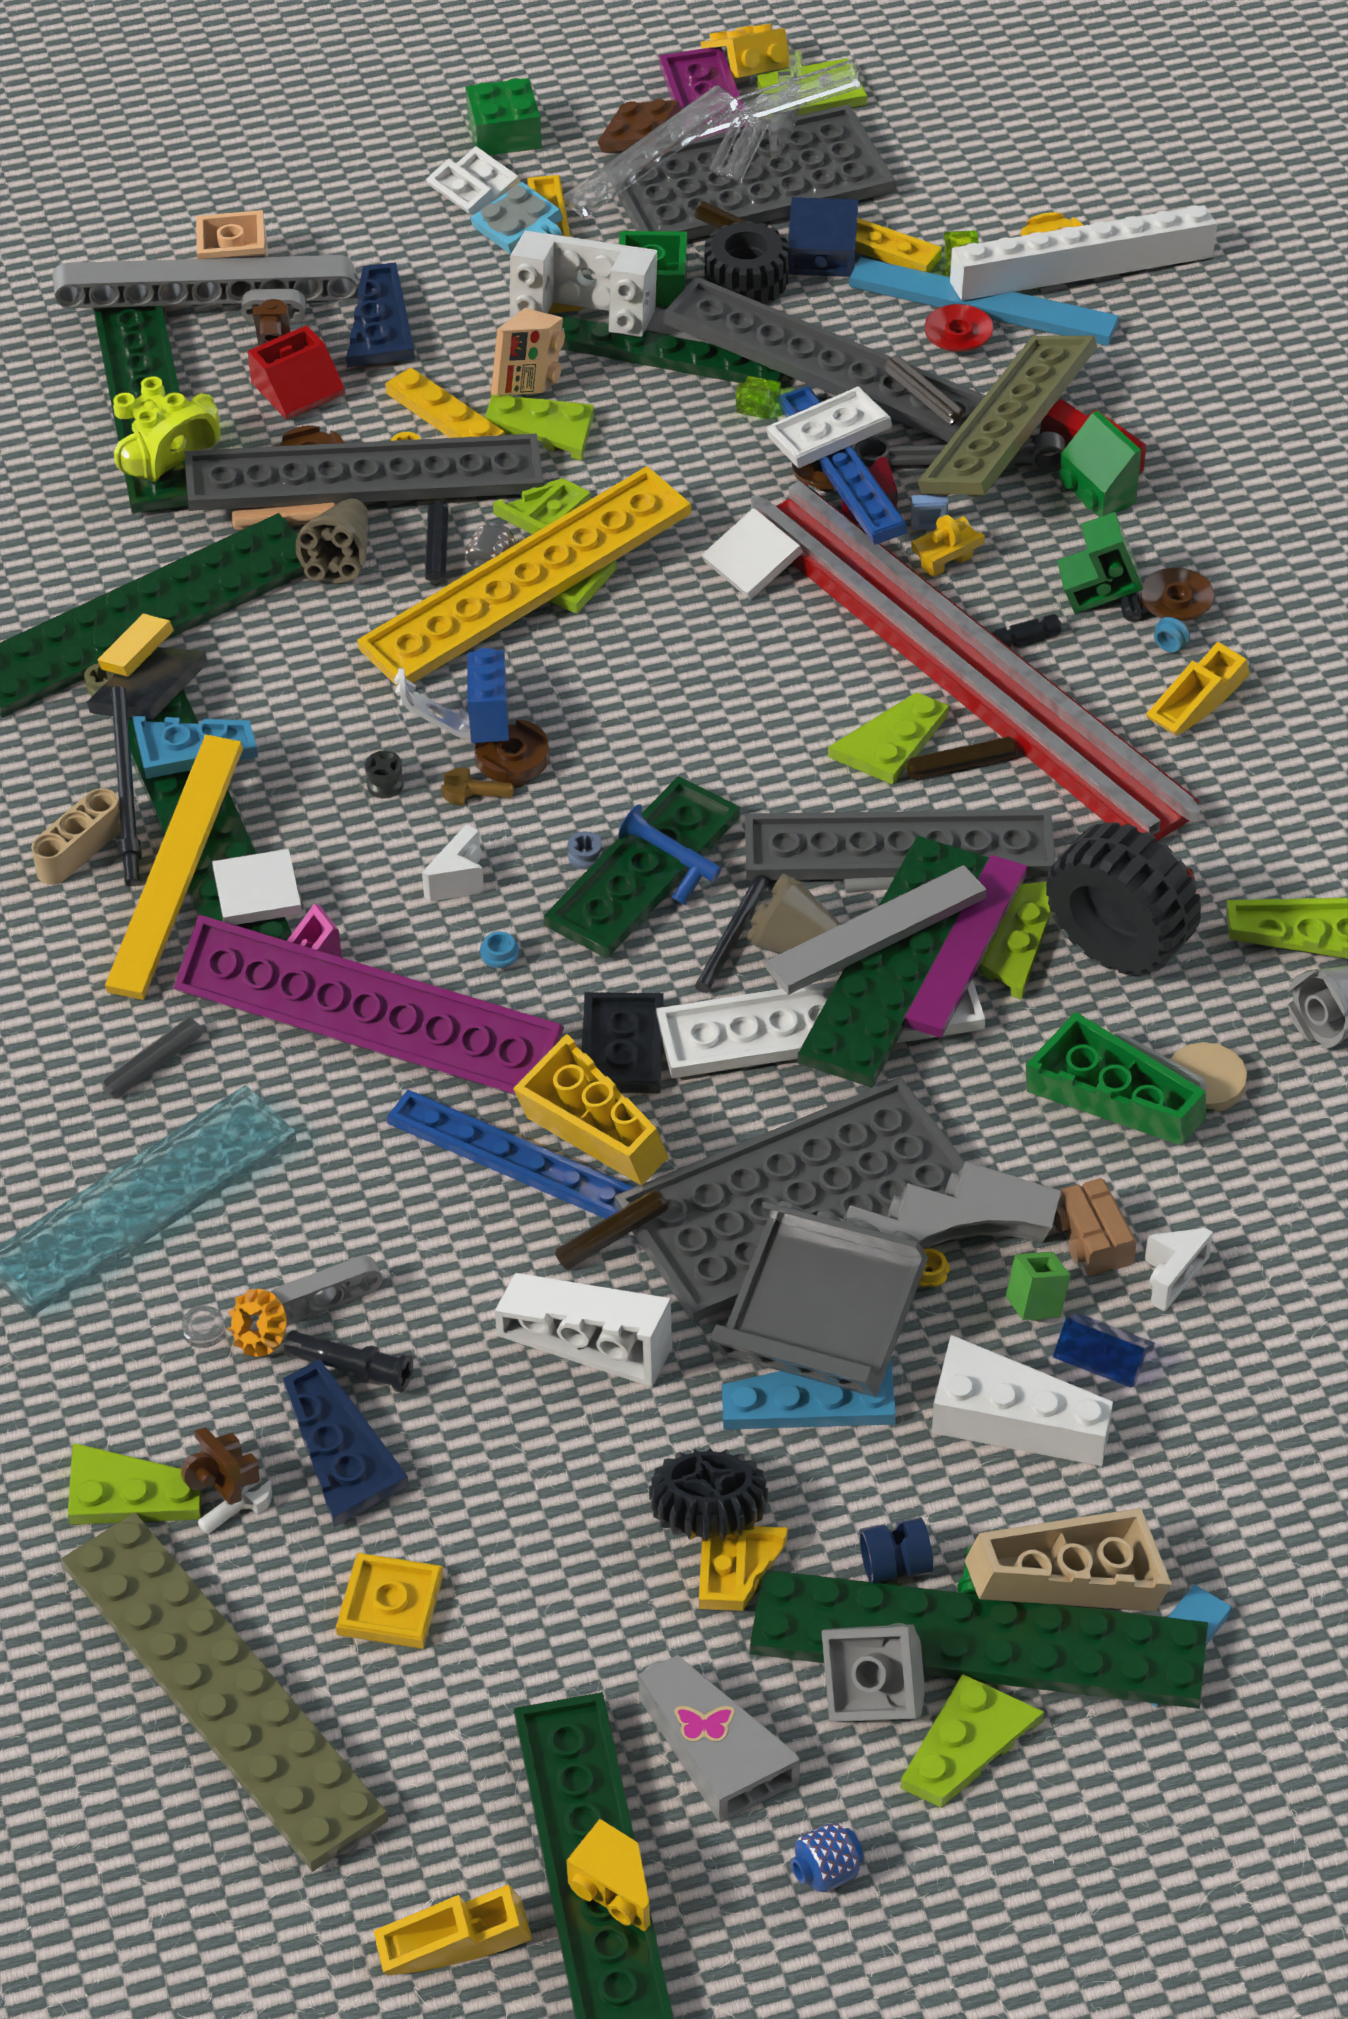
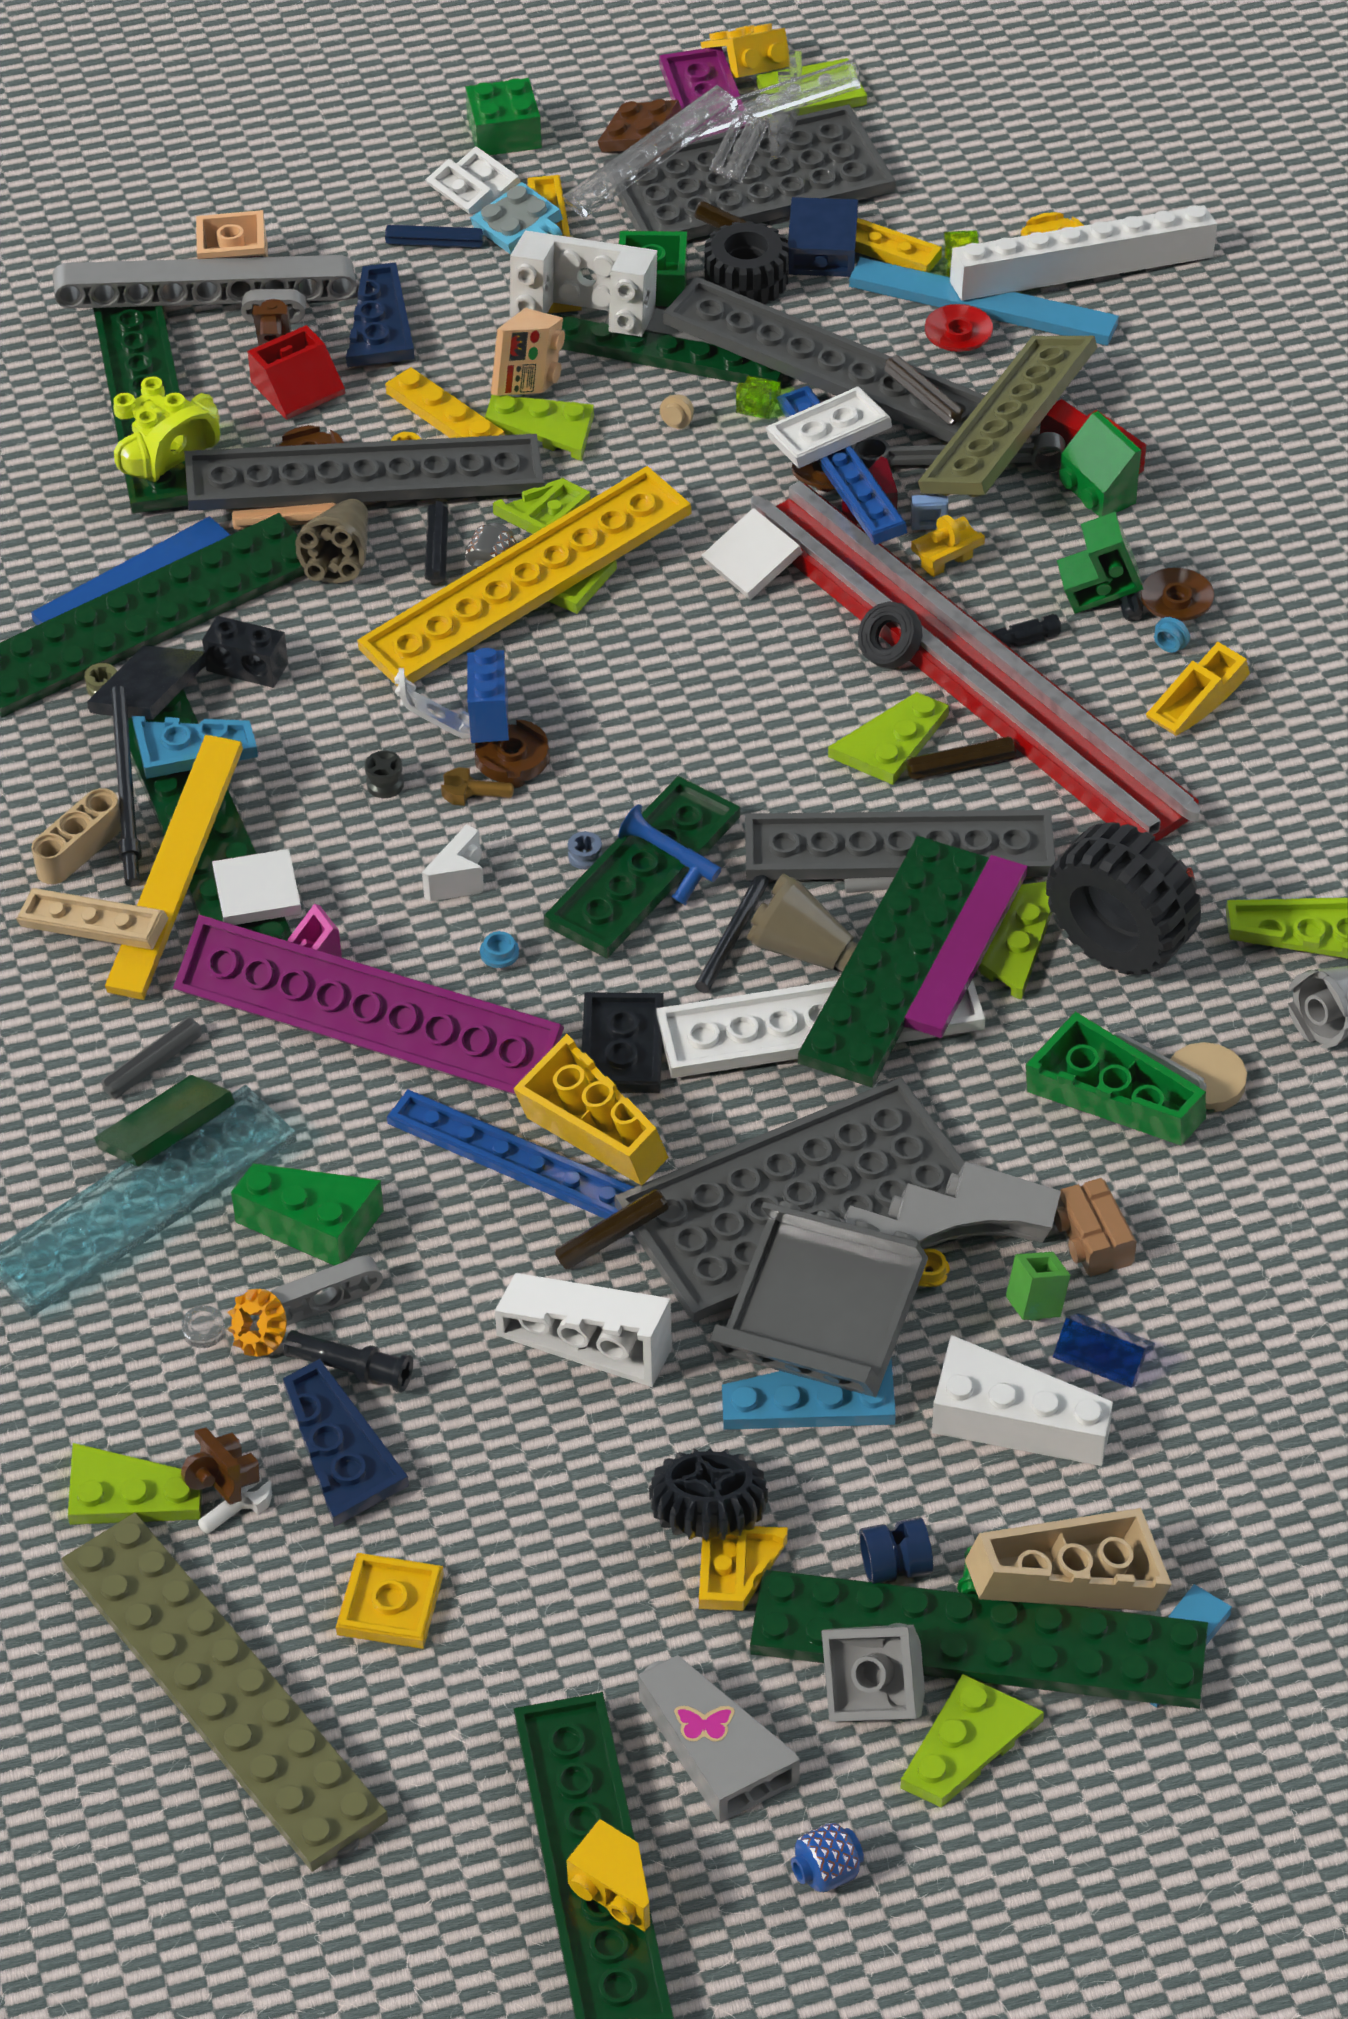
yellow tile [98,614,174,676] -> none
yellow slope [373,1884,533,1976] -> none
light grey tile [766,865,986,995] -> none
white slope [1145,1228,1213,1312] -> none
none -> tan tile [16,888,168,950]
none -> blue tile [31,516,230,625]
none -> dark green tile [94,1075,236,1167]
none -> black brick [202,615,288,688]
none -> green wedge [231,1163,384,1266]
none -> dark blue axle [385,224,484,248]
none -> tan plate [660,394,694,429]
none -> black tyre [858,601,923,669]

